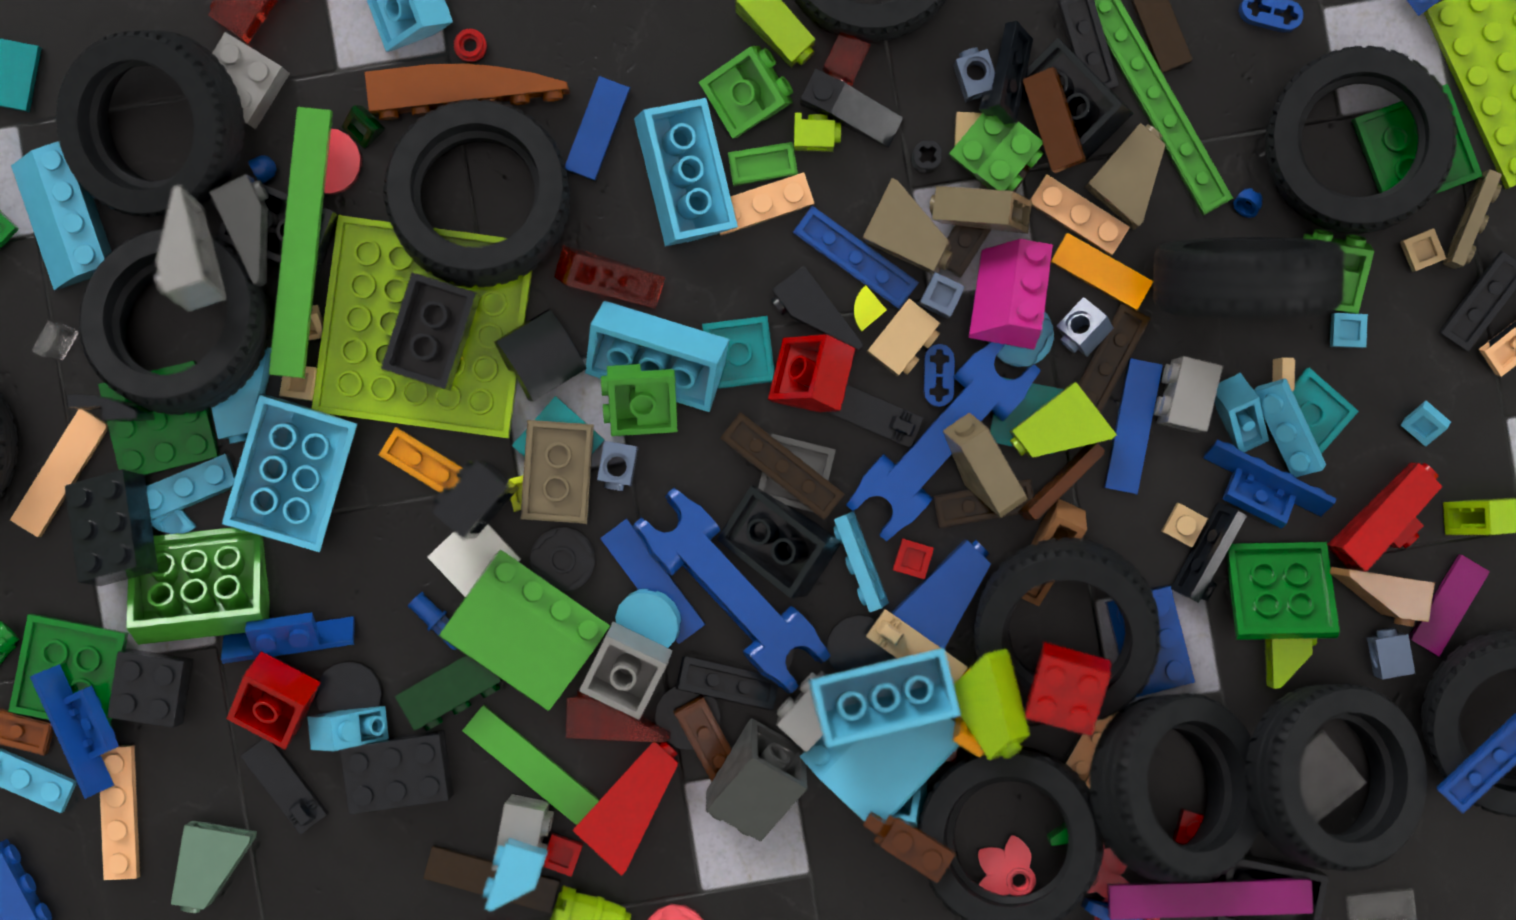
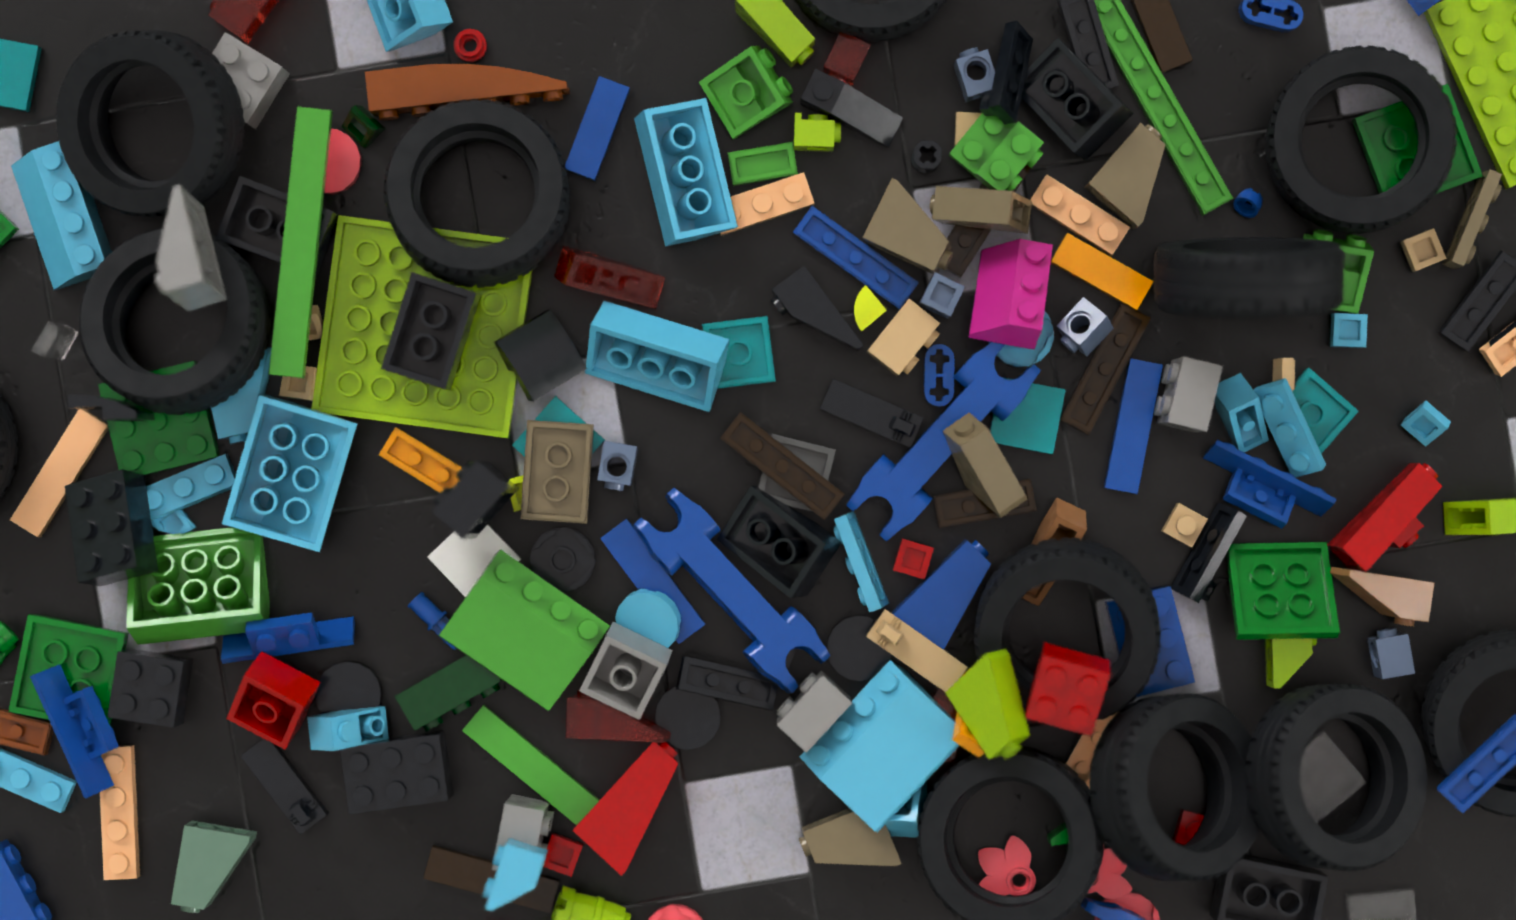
dark grey slope [210,174,268,287] -> none
blue hinge [248,155,276,184] -> none
bright green plate [601,364,678,436] -> none
reddish brown tile [673,695,732,782] -> none
dark grey slope [706,718,807,842] -> none
red slope [768,334,855,412] -> none
medium azure slope [808,648,961,748] -> none
reddish brown hinge [863,811,956,883] -> none
lime slope [1009,382,1117,458] -> none
reddish brown tile [1019,443,1105,520] -> none
reddish brown tile [1023,67,1086,173] -> none
magenta tile [1107,878,1313,920] -> none
magenta tile [1409,554,1490,656] -> none
none -> dark tan slope [799,808,902,866]

